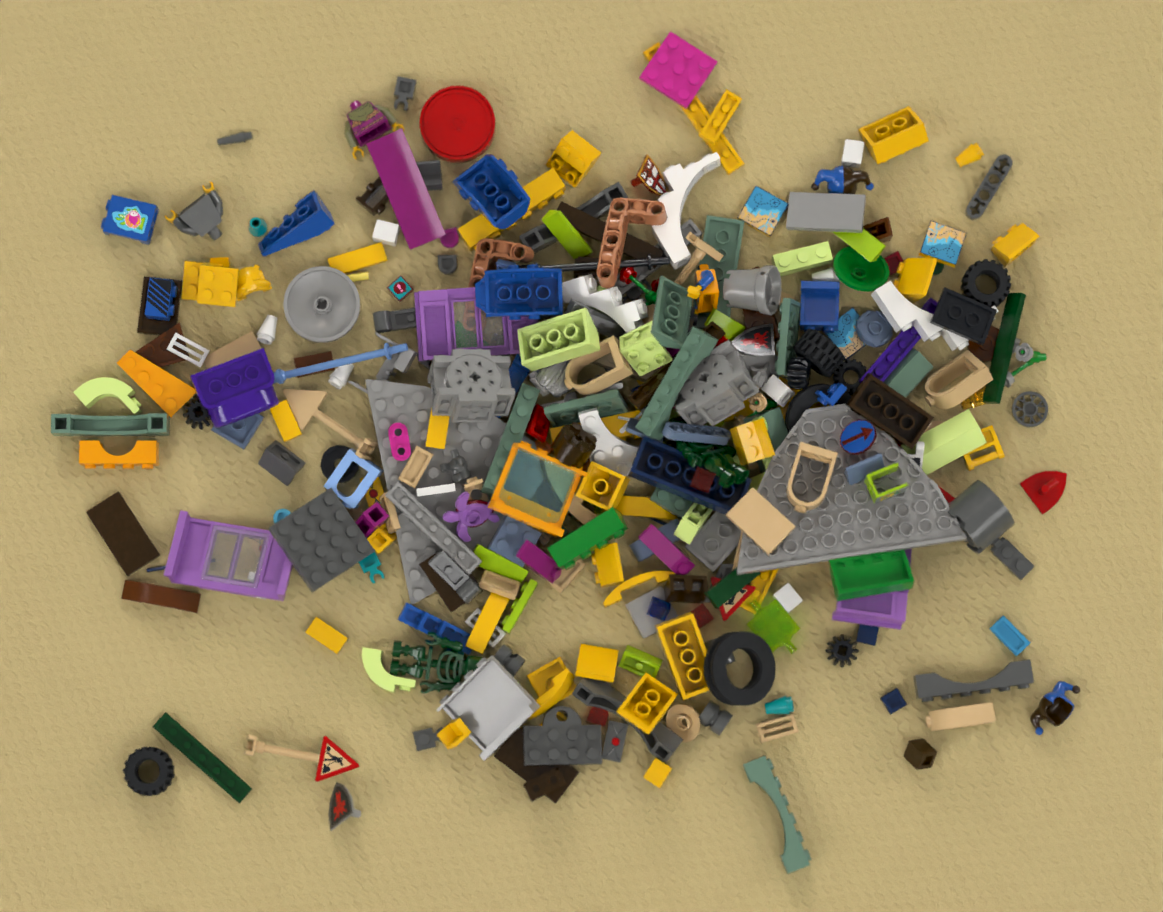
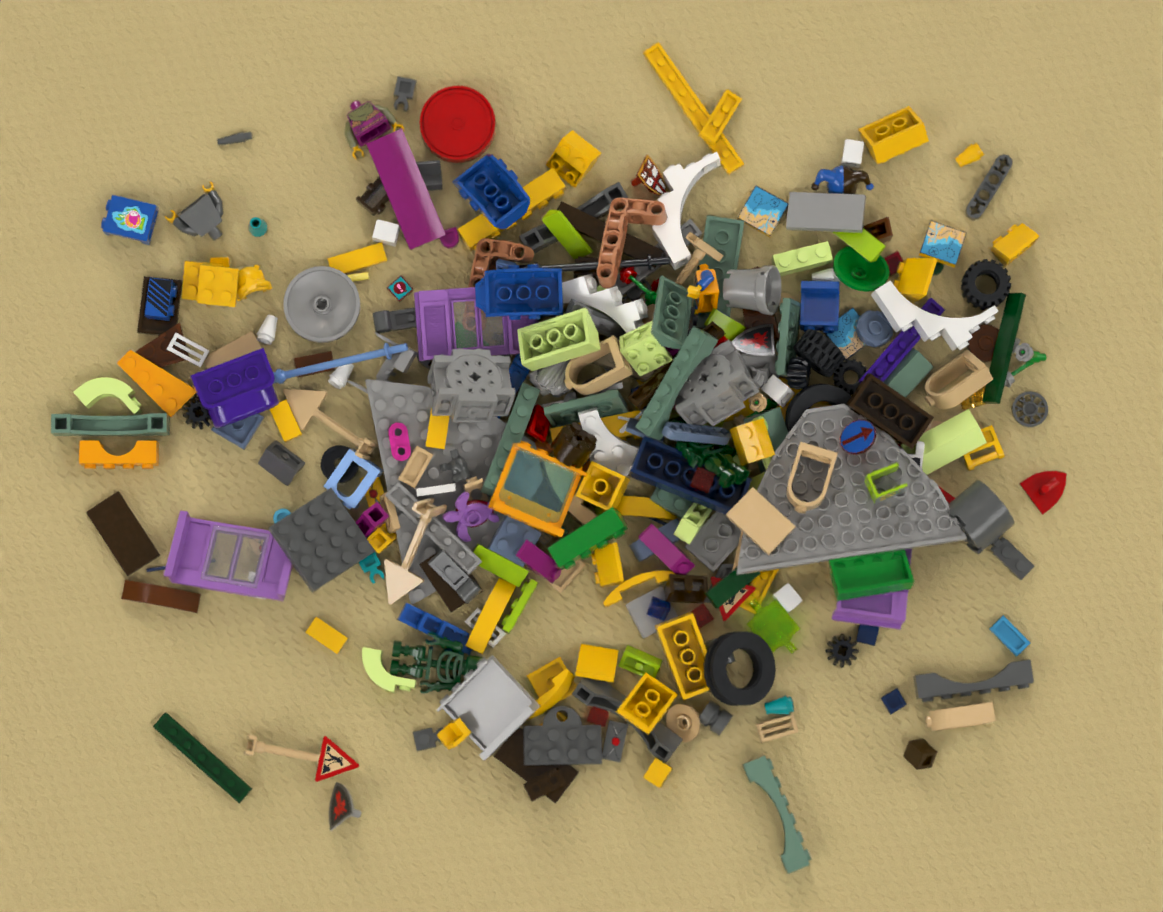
black tyre [123,747,175,796] -> none
blue wedge [258,190,335,256] -> none
dark grey tile [438,254,457,275] -> none
tan tile [479,570,521,600] -> none
dark grey wheel [494,644,525,677] -> none
dark pink plate [639,31,718,109] -> none
blue bracket [815,383,847,406] -> none
sand blue slope [844,453,885,485] -> none
black tile [930,287,997,345] -> none
dark brown piece [1030,681,1080,735] -> none
none -> tan piece [384,497,448,605]

